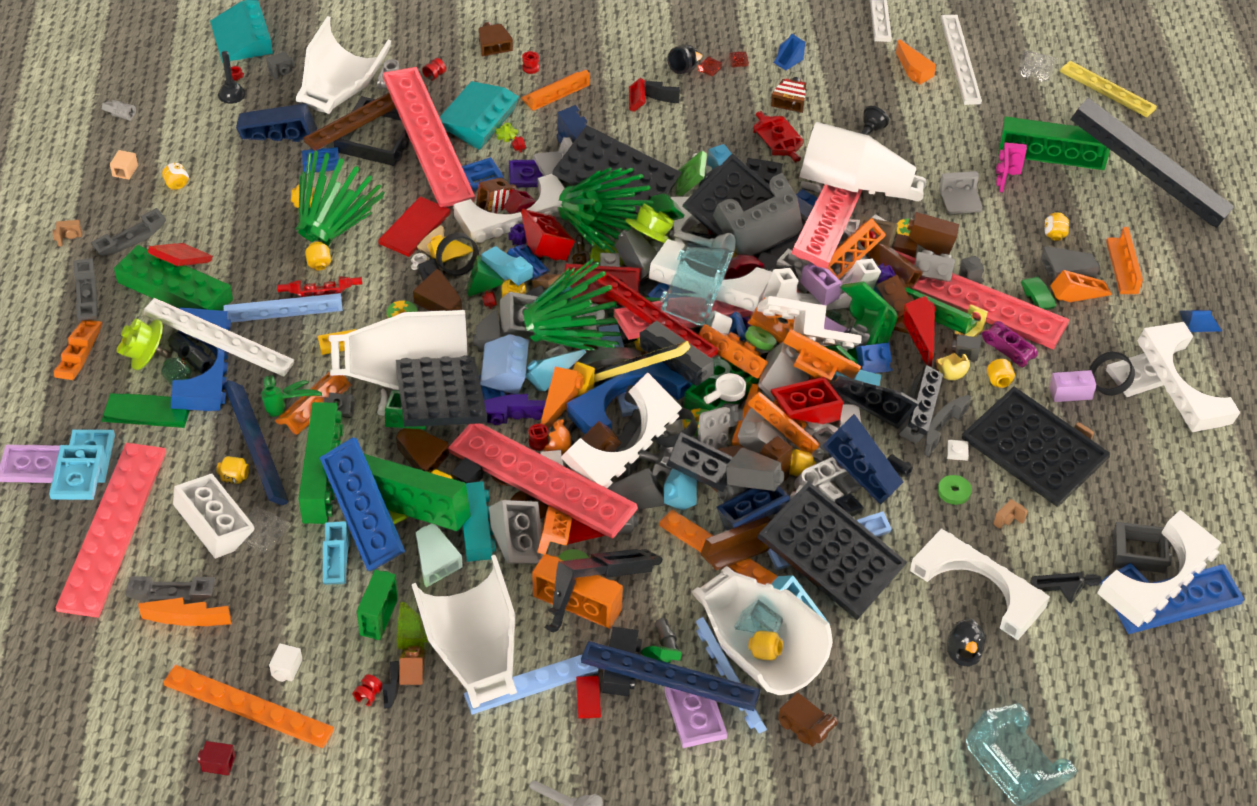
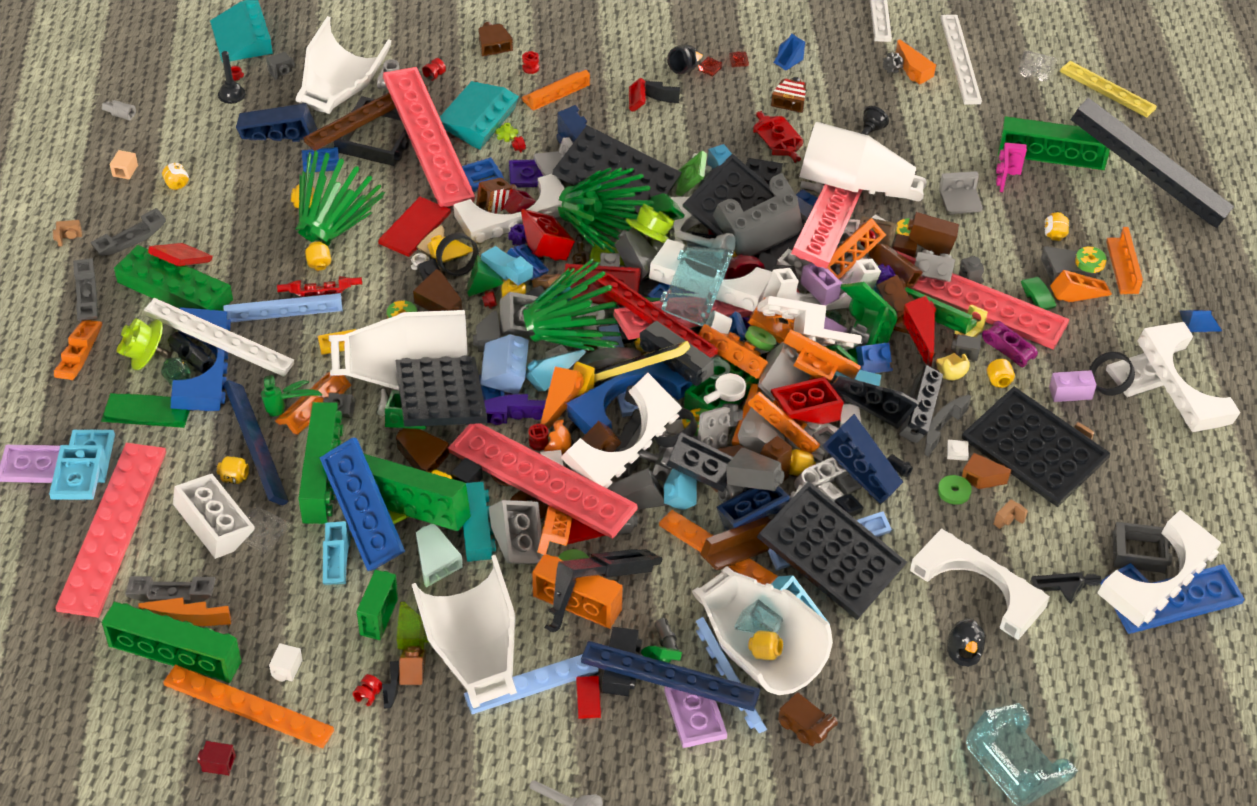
none -> green brick [101,601,242,683]
none -> dark grey gear [883,52,903,73]
none -> dark orange slope [962,453,1011,489]
none -> piece [1075,247,1107,273]

